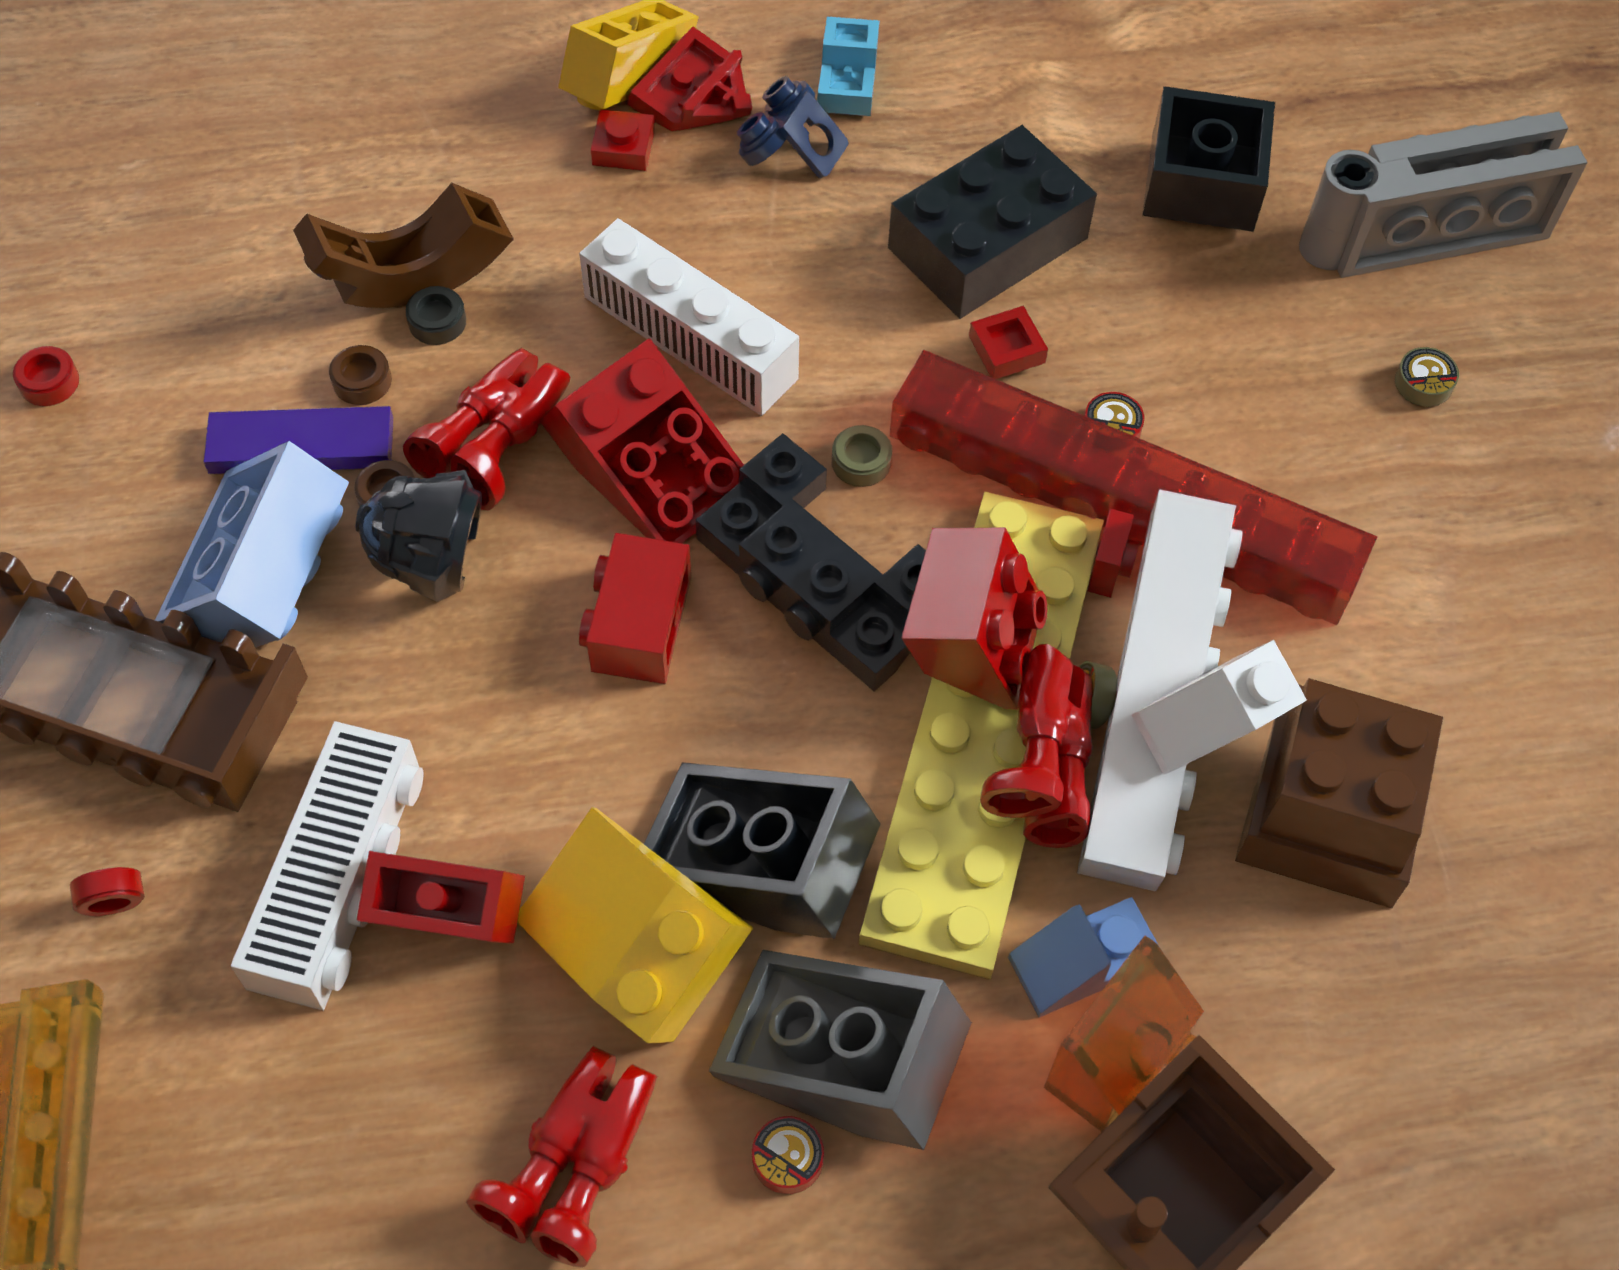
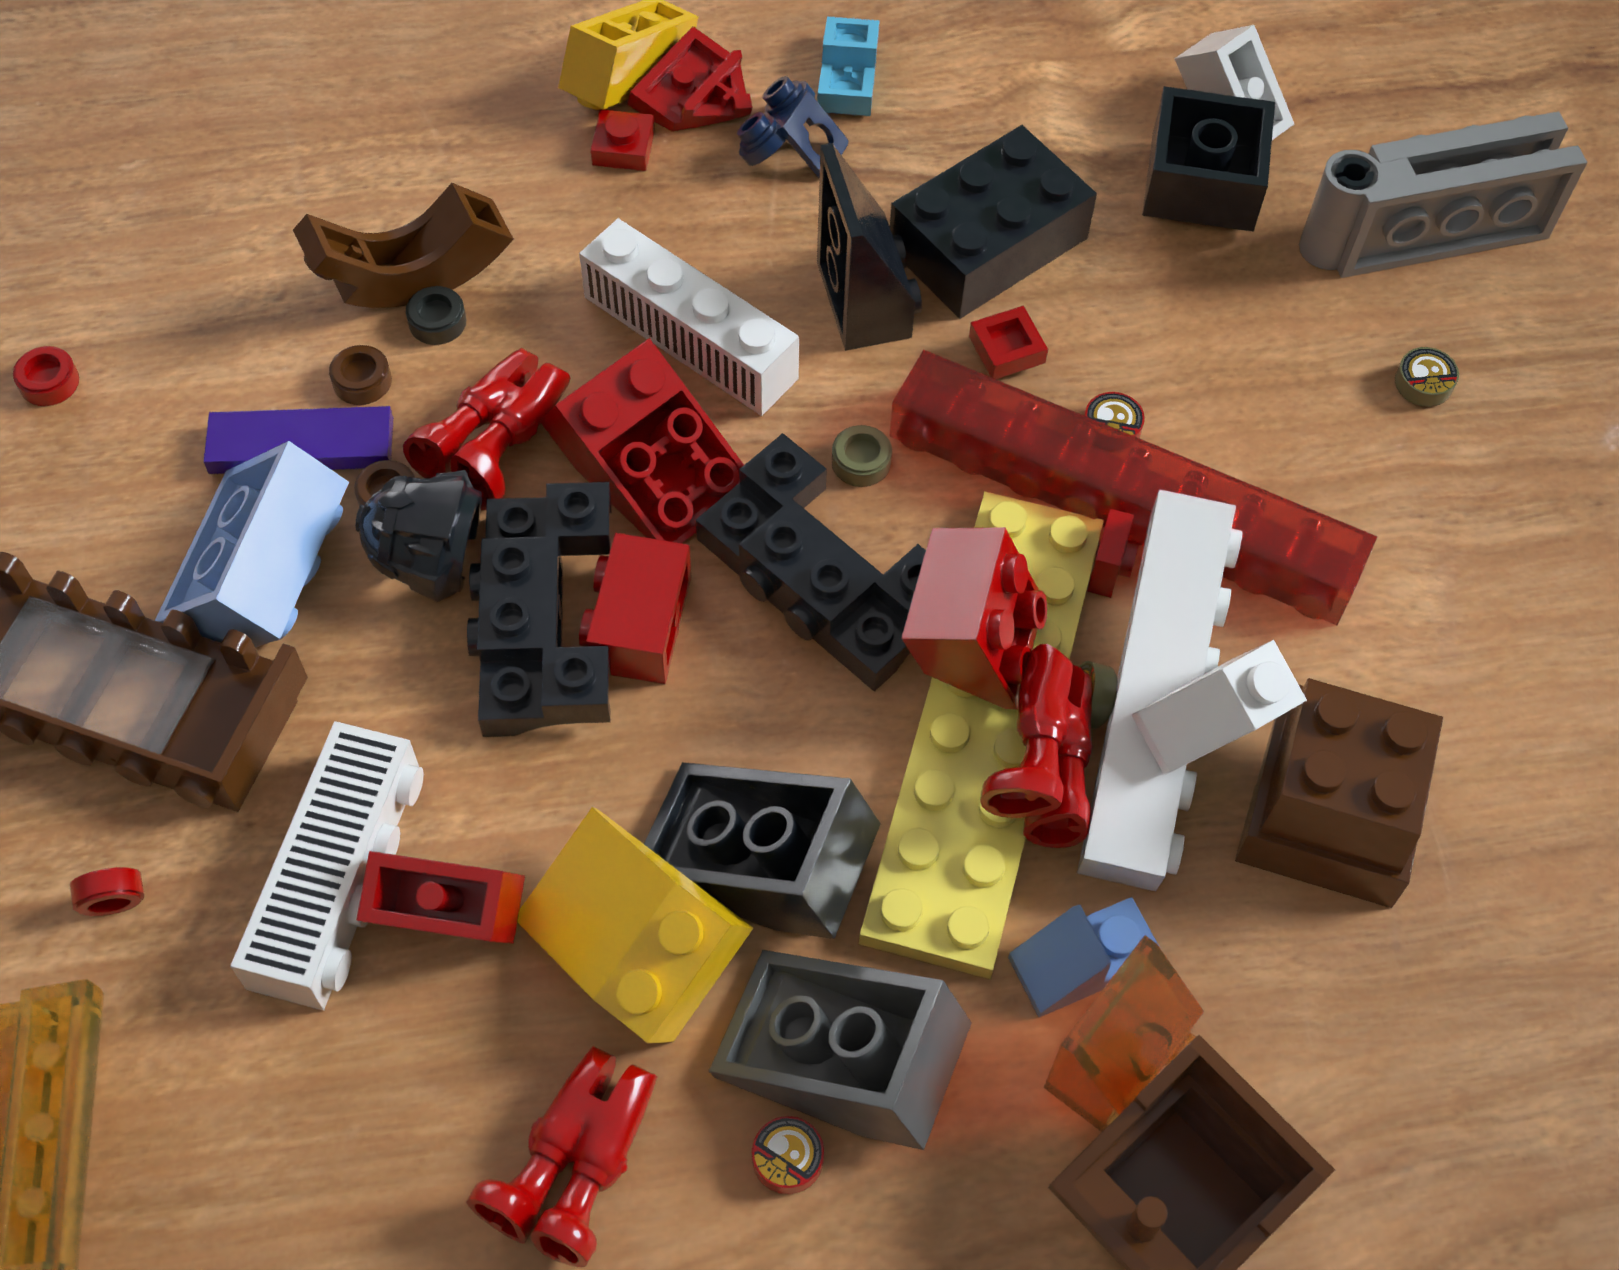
none -> black bracket [467,482,612,737]
none -> black slope [817,143,922,351]
none -> white slope [1174,25,1294,140]

